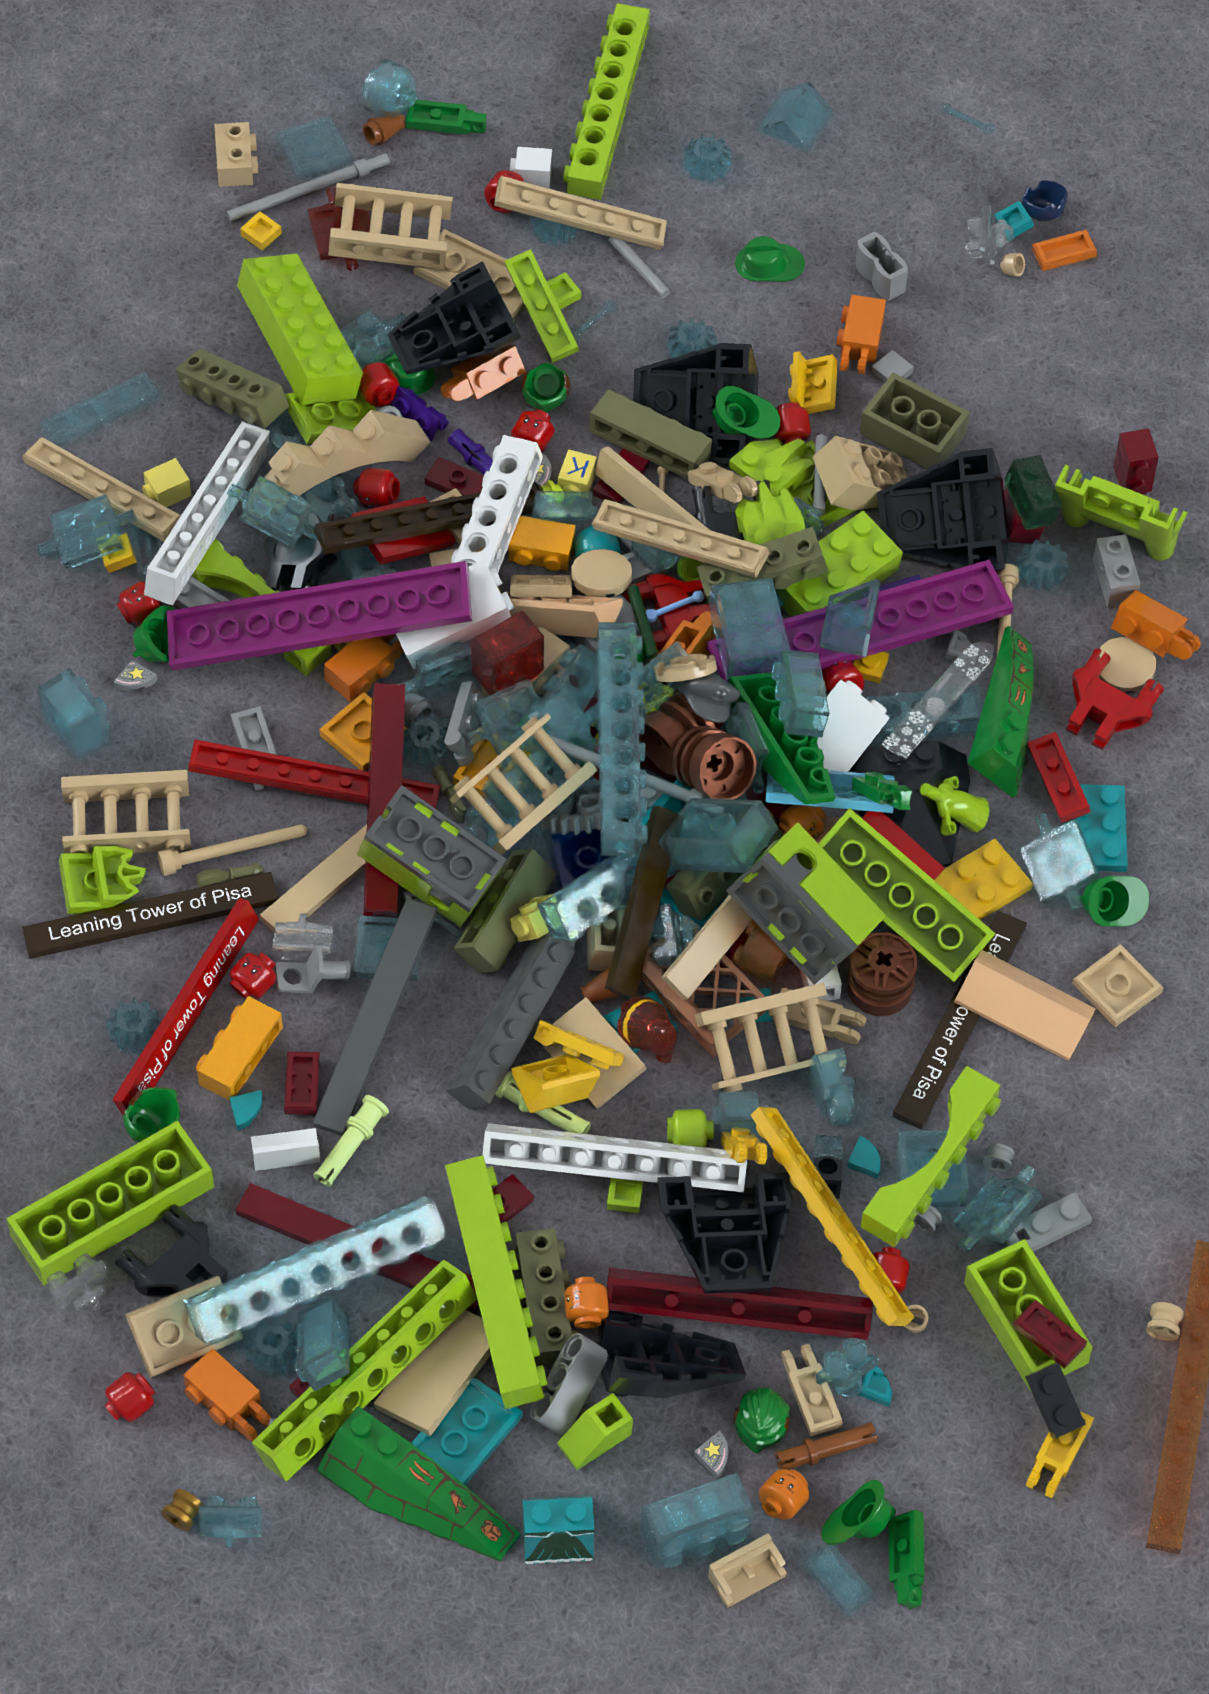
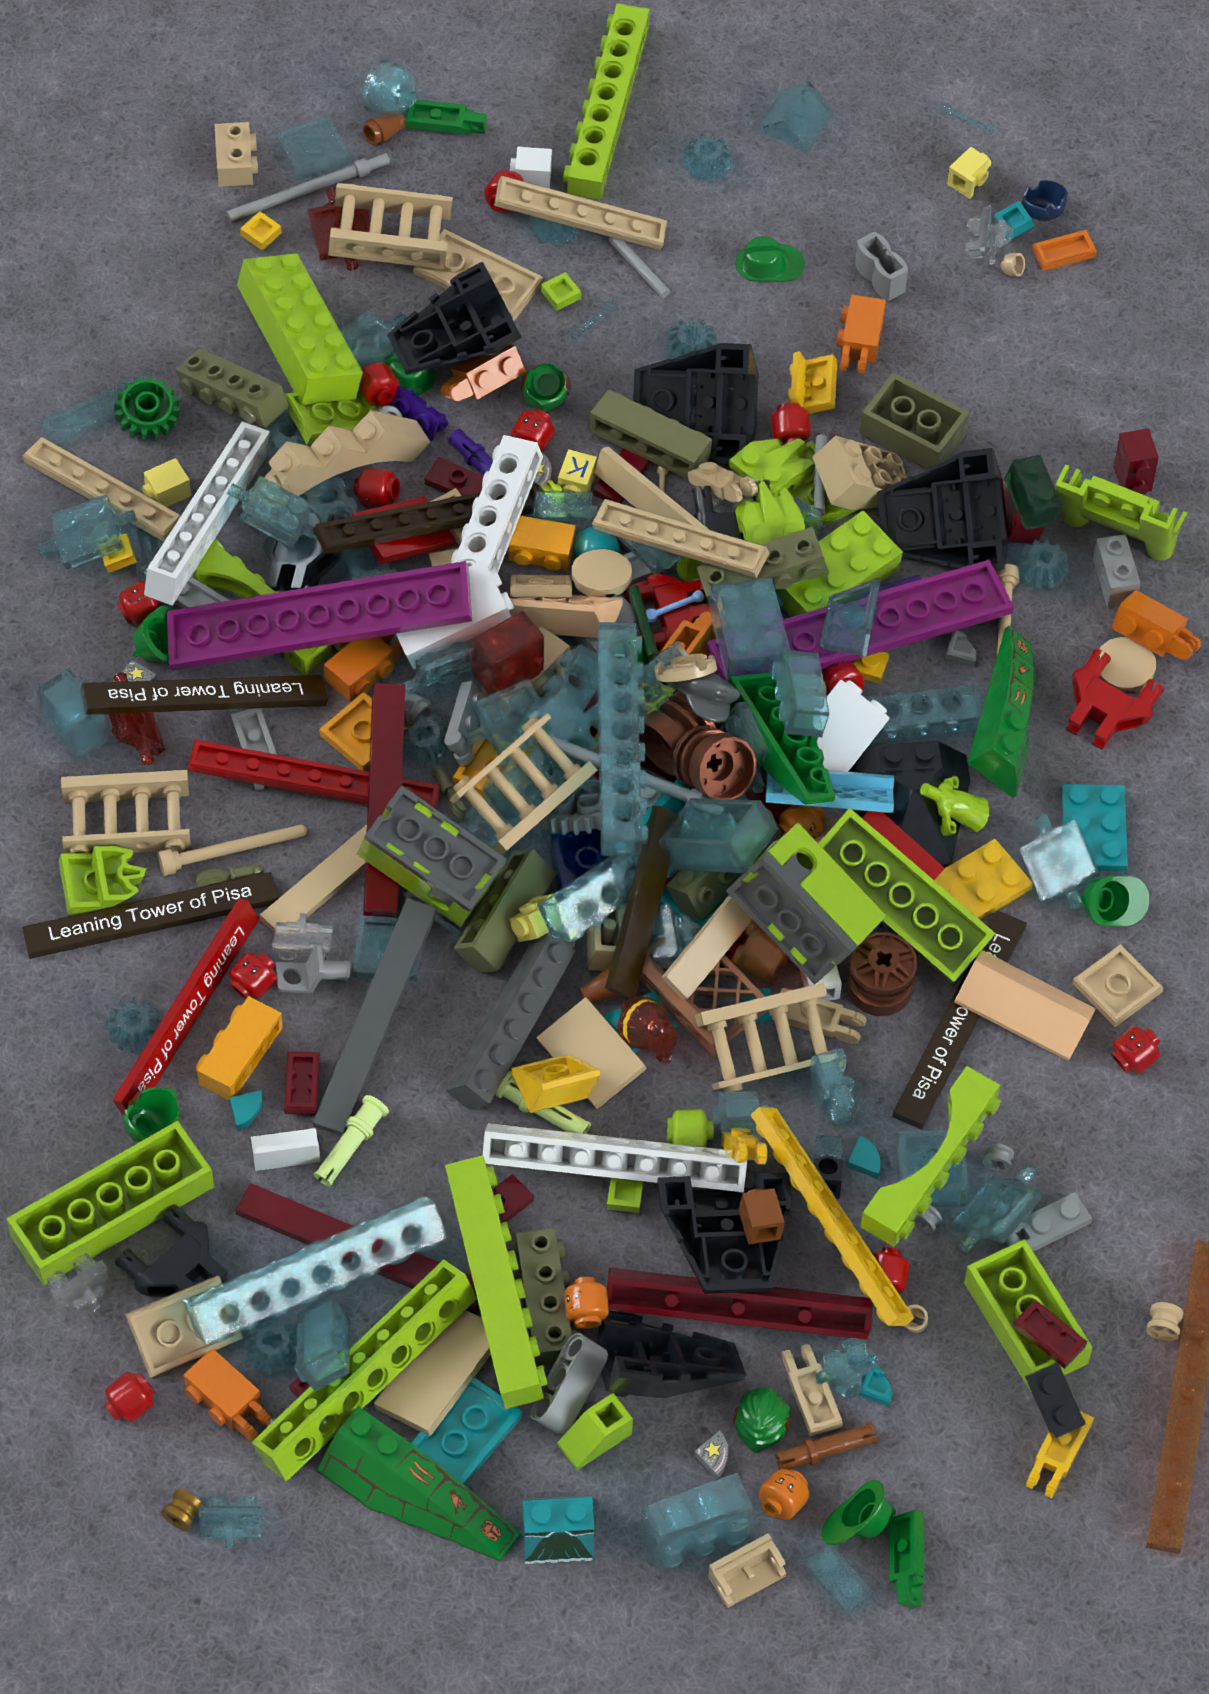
lime plate [504,249,579,363] -> none
yellow hinge [534,1020,625,1069] -> none
green piece [712,386,780,439] -> none
green hinge [852,772,912,810] -> none
light grey tile [872,350,914,383] -> none
clear piece [882,641,995,759] -> none
red hinge [1027,732,1091,824] -> none
none -> dark brown tile [80,675,328,715]
none -> clear red plate [109,672,165,766]
none -> green gear [114,377,180,442]
none -> dark orange brick [739,1188,785,1245]
none -> light yellow brick [947,147,991,199]
none -> red head [1111,1026,1160,1074]

